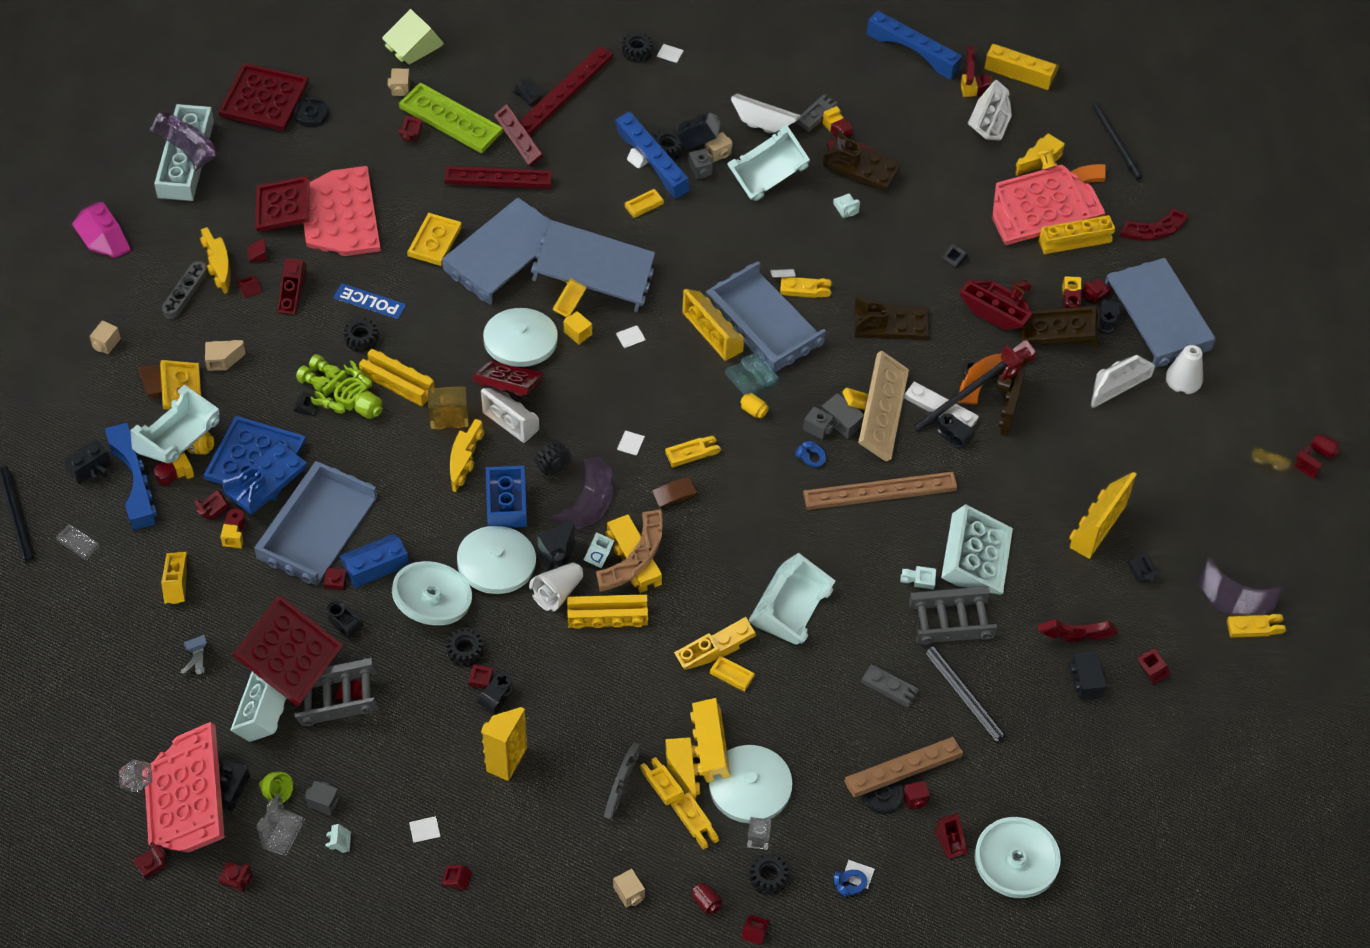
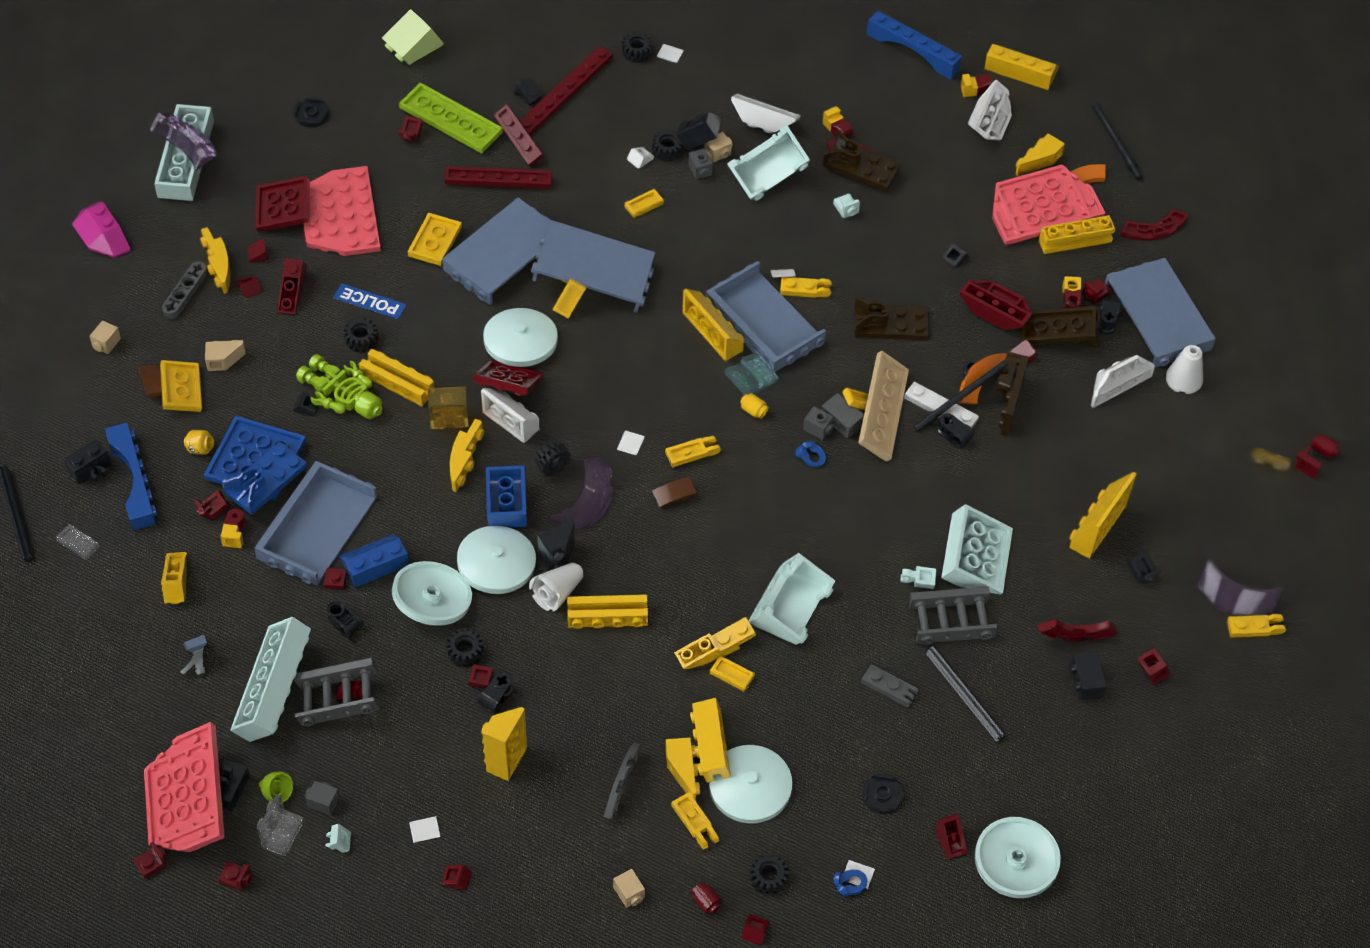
clear brick [119,759,152,793] -> none
light aqua windscreen [130,385,220,463] -> none
leg [154,453,194,486] -> none
dark red plate [218,63,309,131] -> none
dark red plate [232,595,343,706] -> none
tan brick [388,69,410,96] -> none
yellow brick [563,311,592,345] -> none
light aqua brick [584,532,614,568] -> none
medium nougat tile [596,509,663,592] -> none
yellow brick [605,514,662,593] -> none
blue arch [615,111,690,199] -> none
white sticker [616,326,646,348] -> none
yellow hinge [640,757,685,806] -> none
clear brick [747,817,771,850] -> none
dark grey hinge [796,94,839,132] -> none
medium nougat tile [803,472,957,510] -> none
medium nougat plate [844,737,963,798] -> none
dark red plate [904,781,930,809] -> none
dark red tile [965,45,975,85] -> none
dark red bracket [1001,345,1031,381] -> none
dark red piece [1011,279,1033,300] -> none
yellow bush [1038,148,1057,170] -> none

